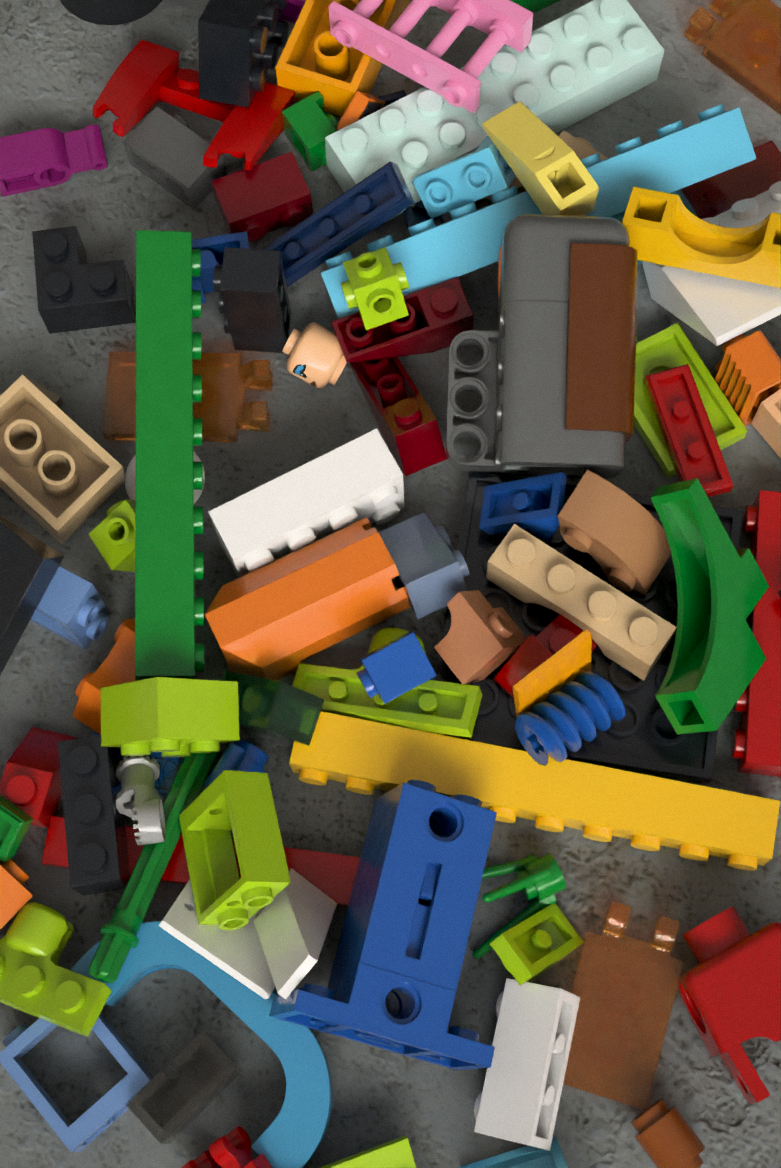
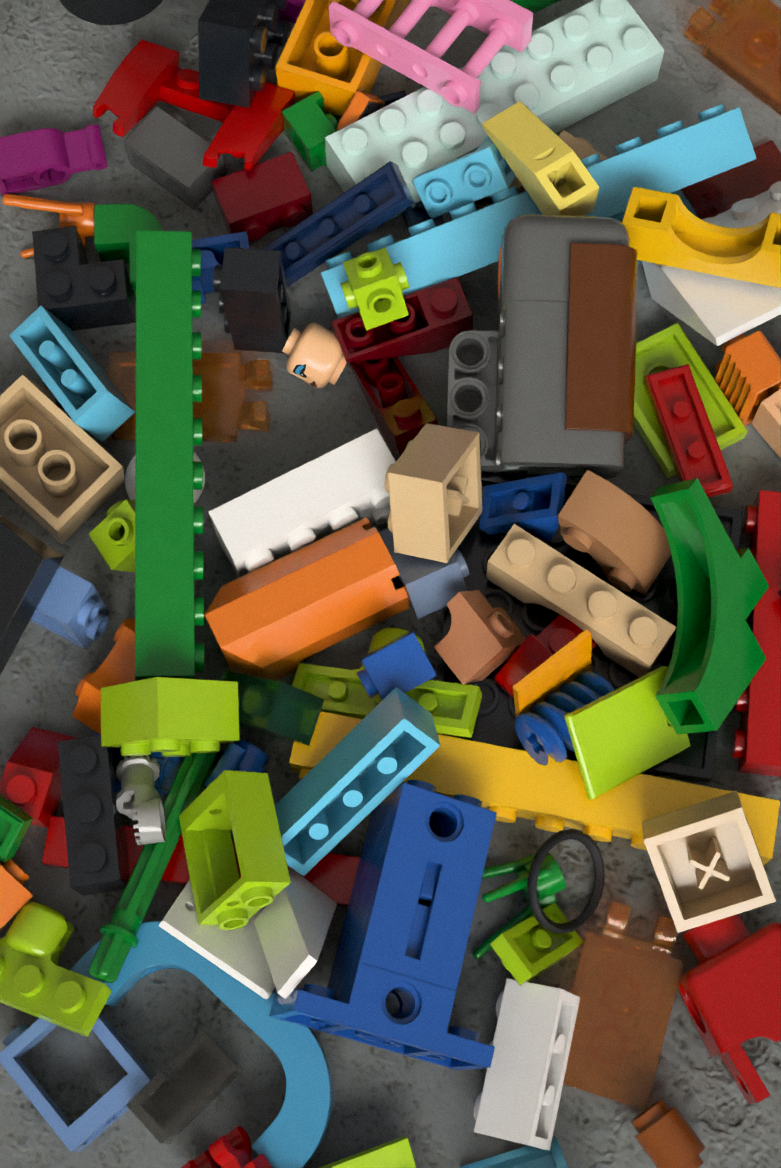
none -> orange plant [2,193,96,258]
none -> medium azure brick [9,305,135,442]
none -> green brick [94,204,163,298]
none -> medium azure brick [275,687,441,876]
none -> tan brick [384,423,483,563]
none -> black tyre [527,829,604,934]
none -> lime container [564,666,691,799]
none -> tan brick [642,791,776,933]

